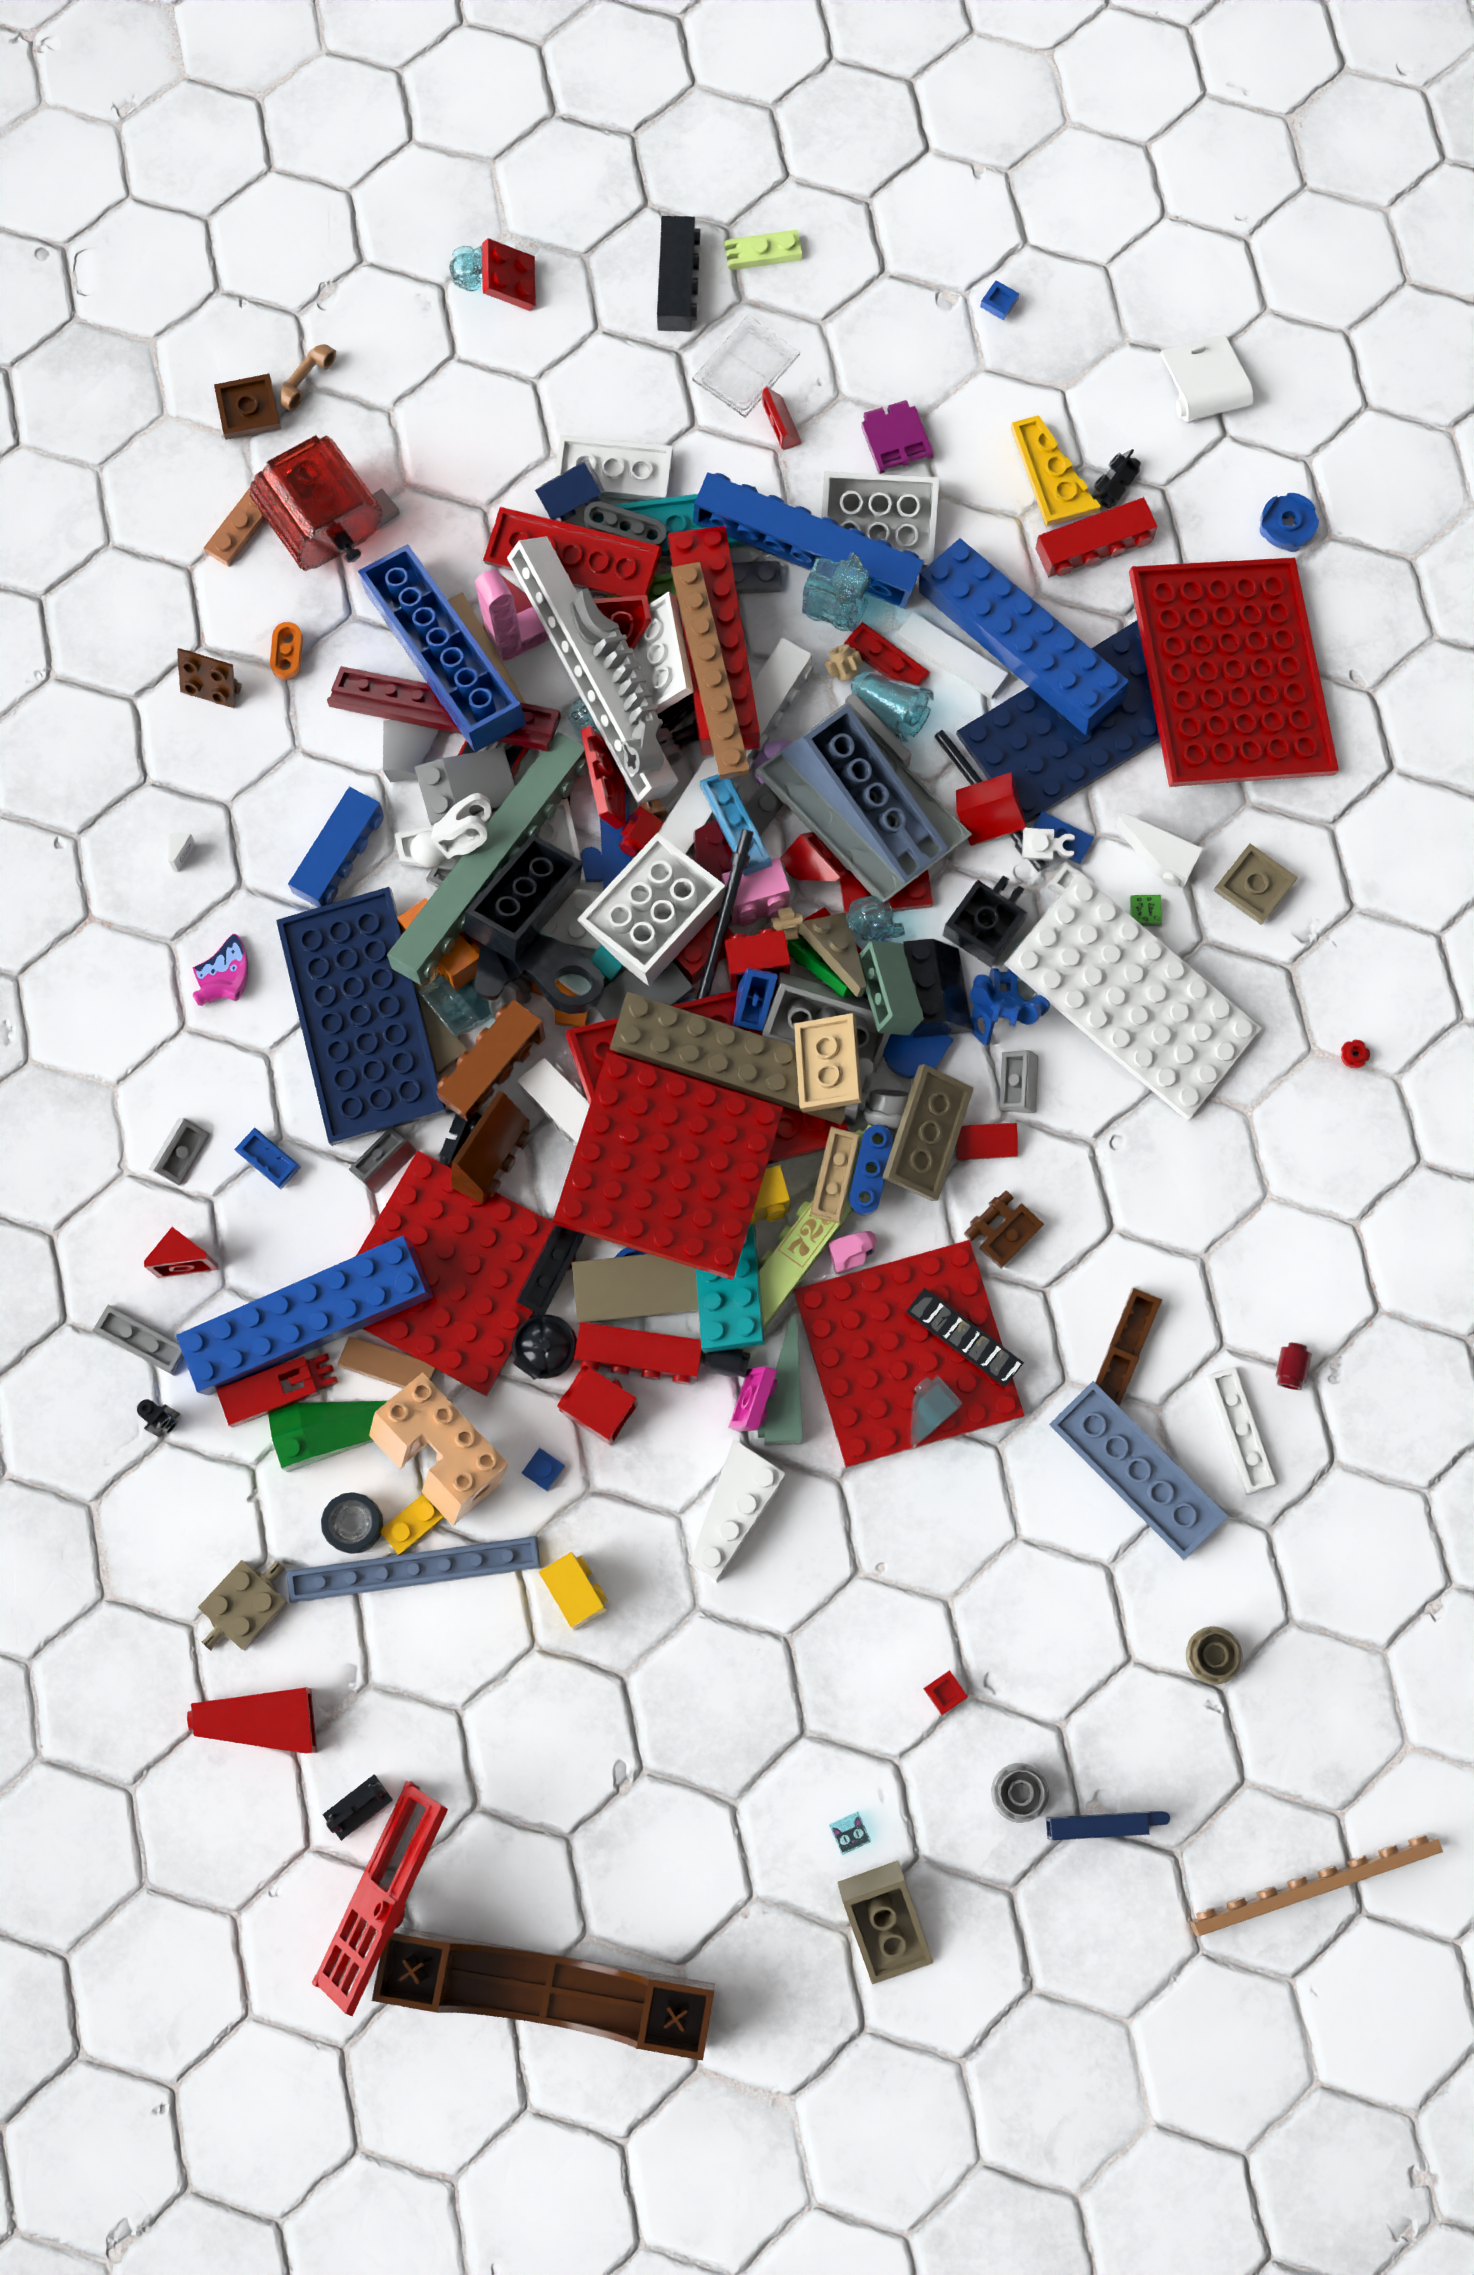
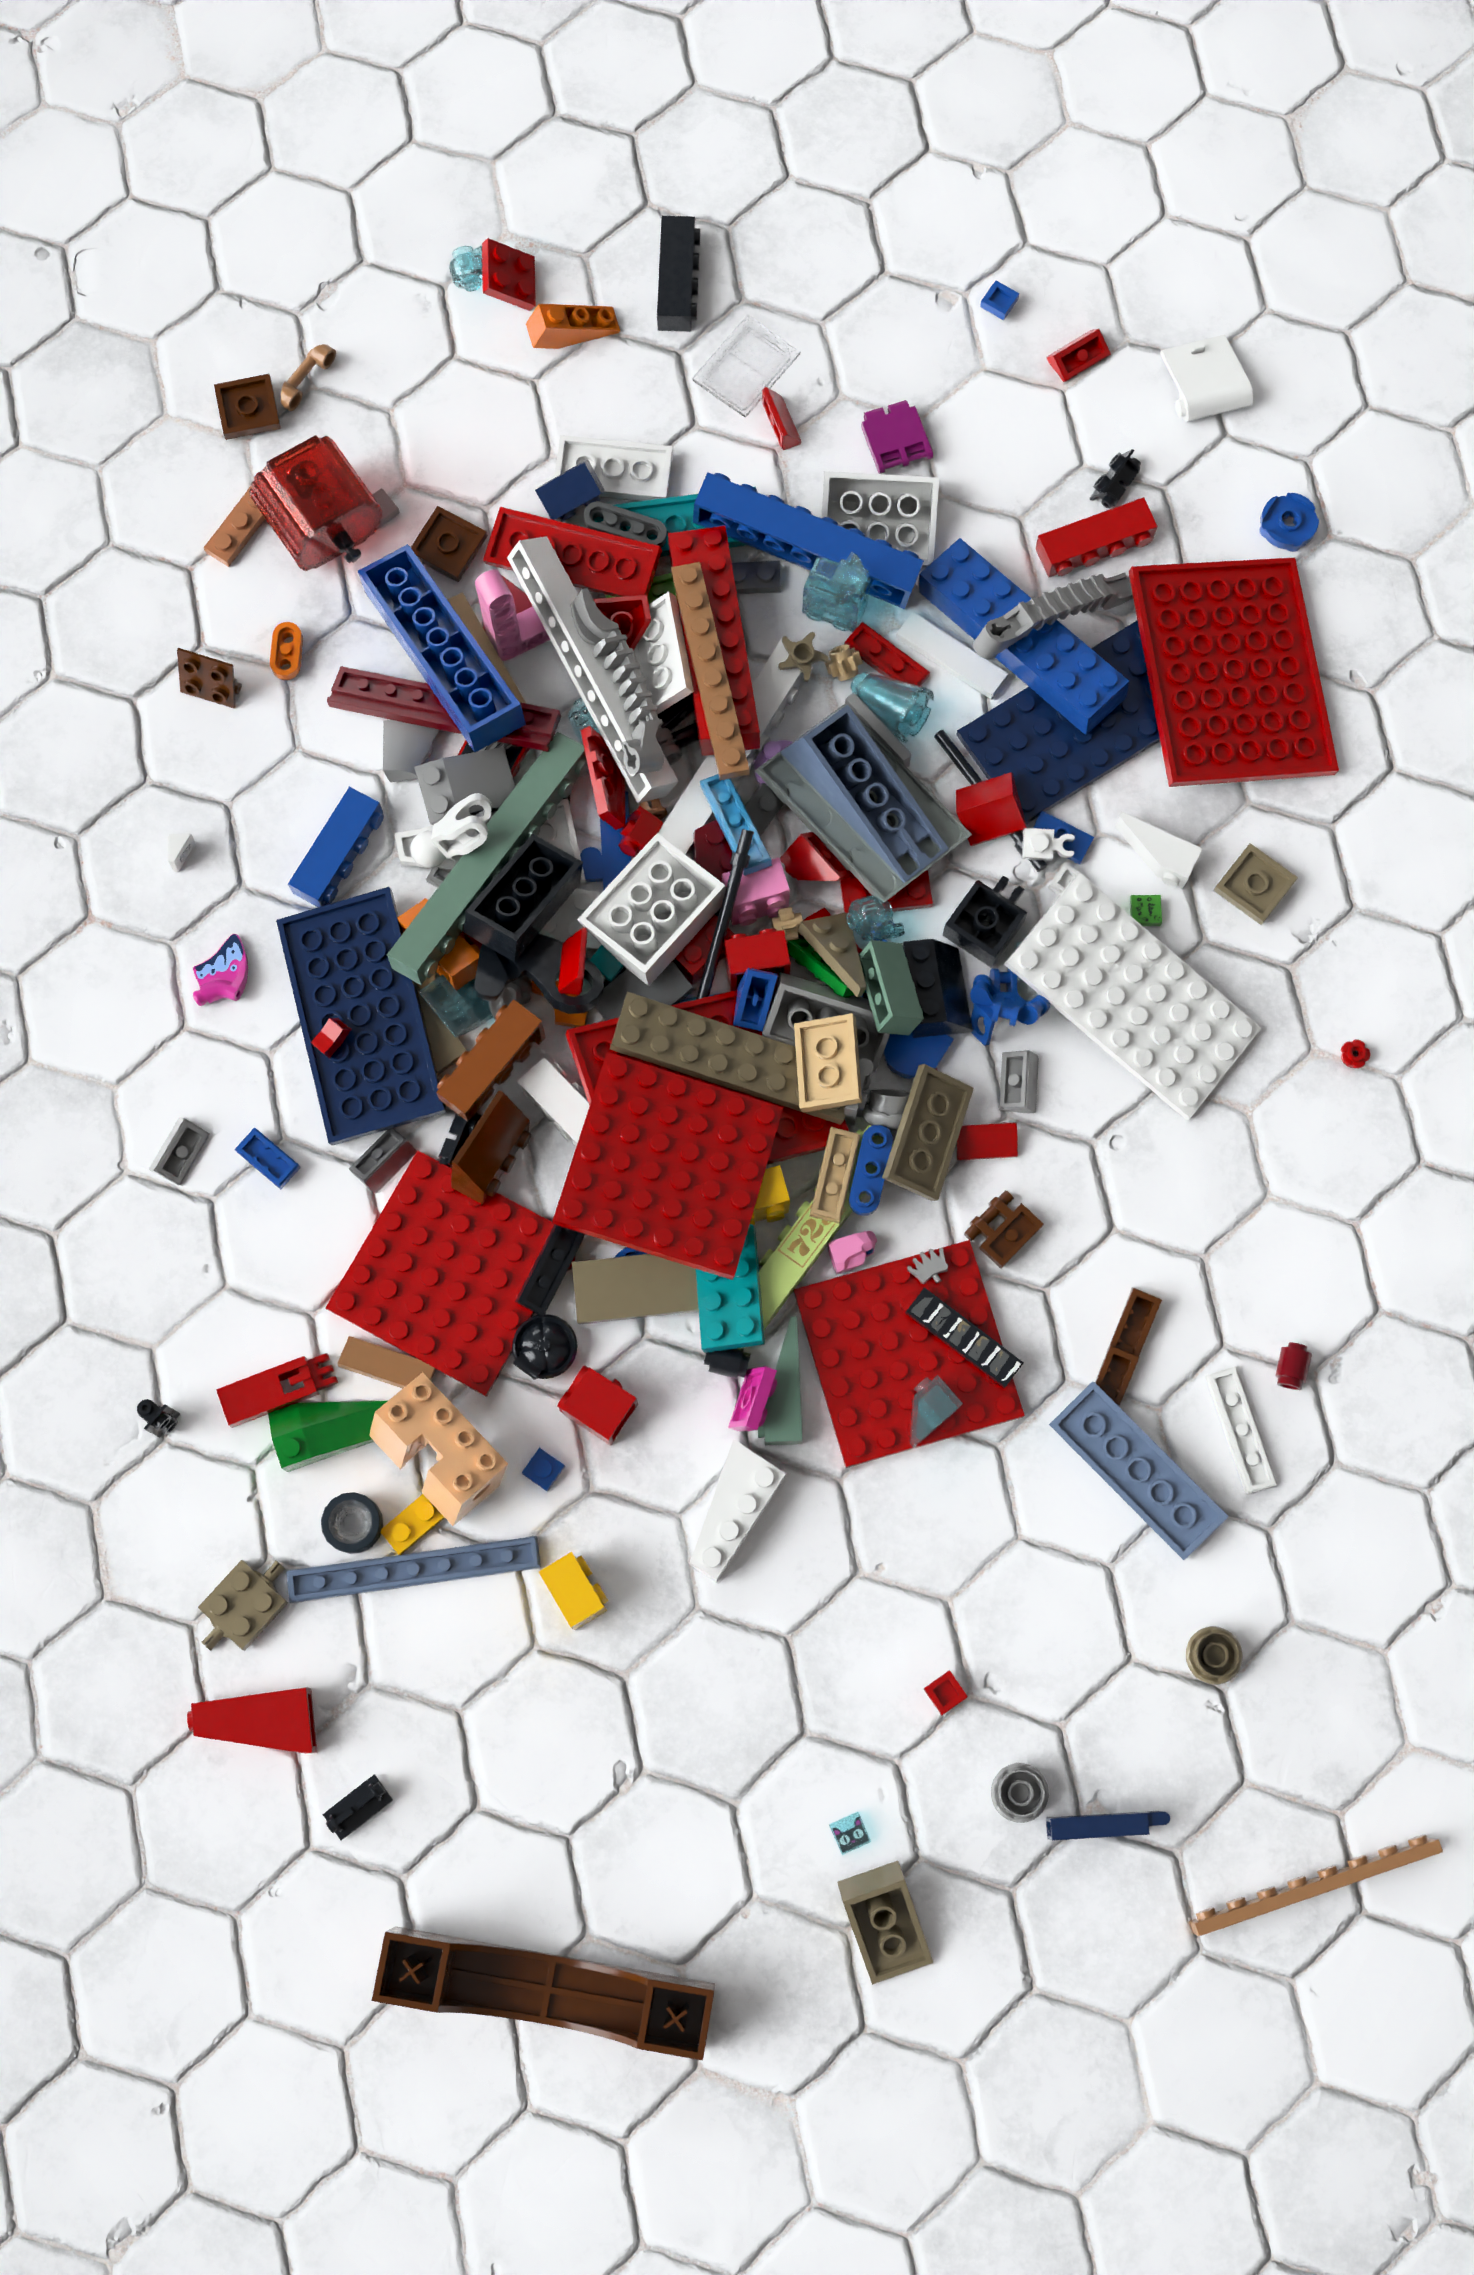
light grey tile [92,1304,184,1376] -> none
red slope [144,1227,219,1278] -> none
blue brick [176,1236,434,1396] -> none
red door [312,1780,448,2017] -> none
red brick [574,1322,702,1385] -> none
yellowish green hinge [724,229,802,270] -> none
yellow wing [1011,415,1101,527] -> none
none -> red piece [310,1018,352,1058]
none -> reddish brown plate [411,506,488,582]
none -> orange slope [526,304,620,349]
none -> red slope [558,928,588,995]
none -> dark tan animal [778,632,829,682]
none -> light grey piece [907,1248,948,1284]
none -> light grey piece [973,573,1133,659]
none -> red slope [1046,329,1111,382]

